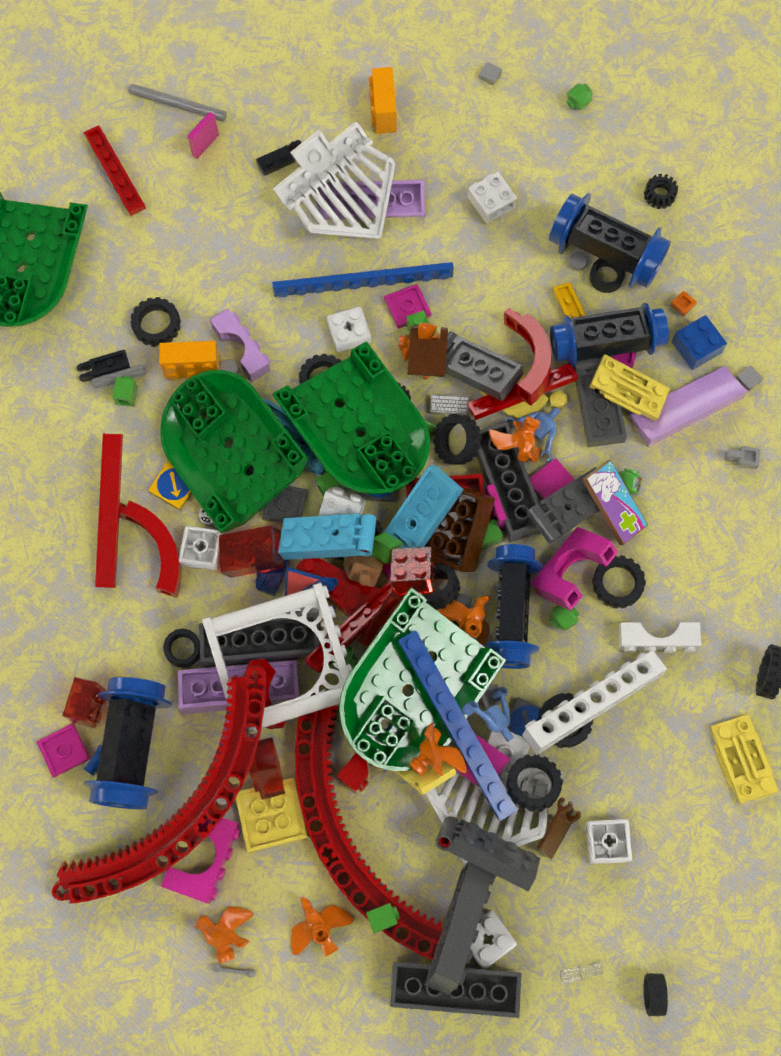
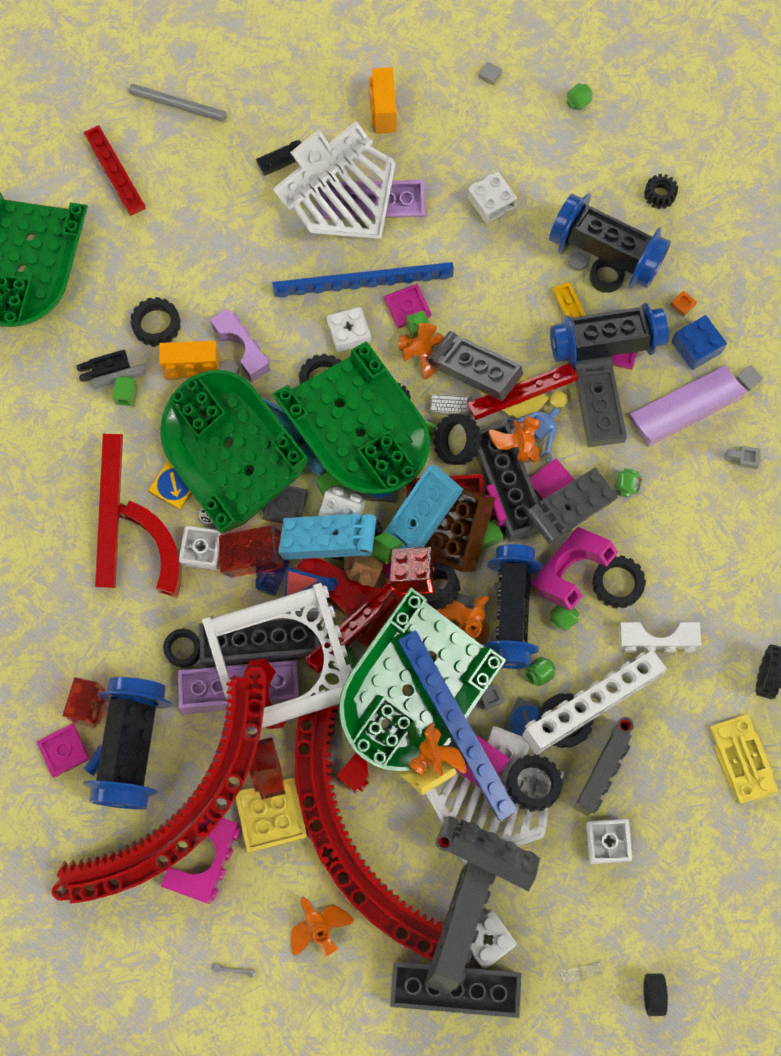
dark pink tile [187,112,219,159] -> none
orange animal [195,907,253,964] -> none
bright green brick [366,903,400,934] -> none
reddish brown flag [407,326,448,377] -> none
medium blue piece [462,687,514,742] -> none
arch [504,308,552,406] -> none
reddish brown flag [537,797,581,860] -> none
tile [582,460,648,545] -> none
light yellow piece [589,354,670,421] -> none
none -> bright green head [525,657,555,686]
none -> dark grey hinge [573,717,634,816]

